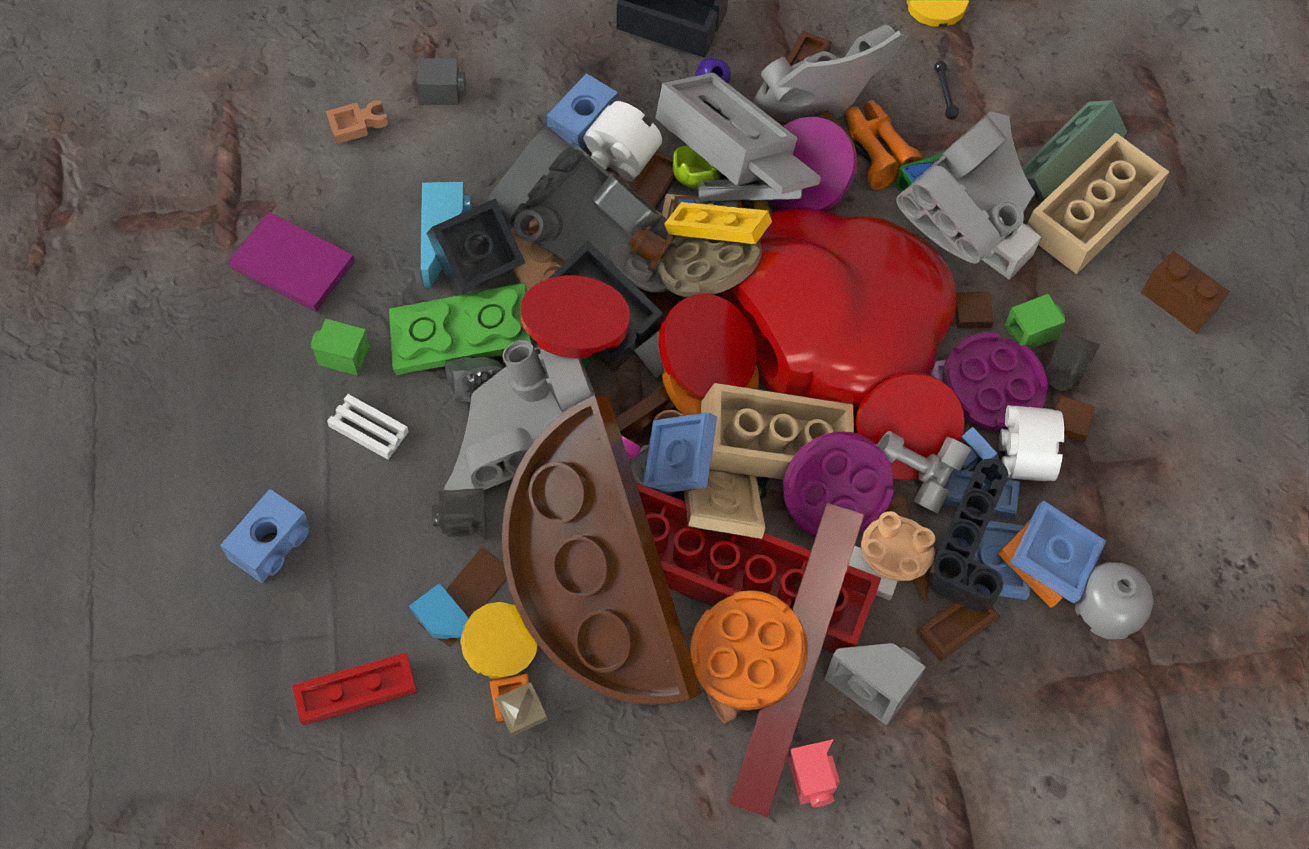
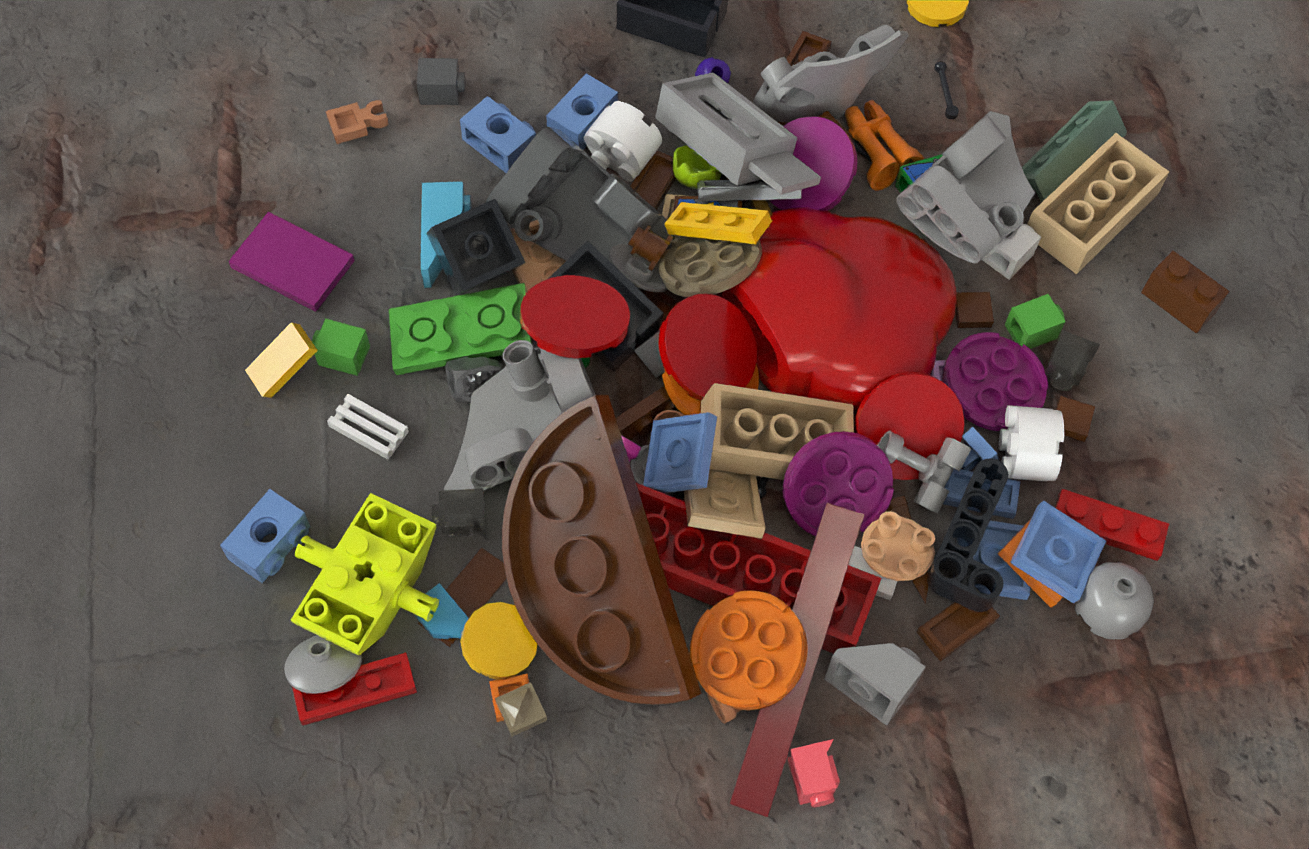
none -> yellow tile [245,322,318,398]
none -> light grey dish [284,635,362,694]
none -> neon yellow slope [291,493,439,656]
none -> medium blue brick [460,96,536,173]
none -> red plate [1055,489,1169,561]

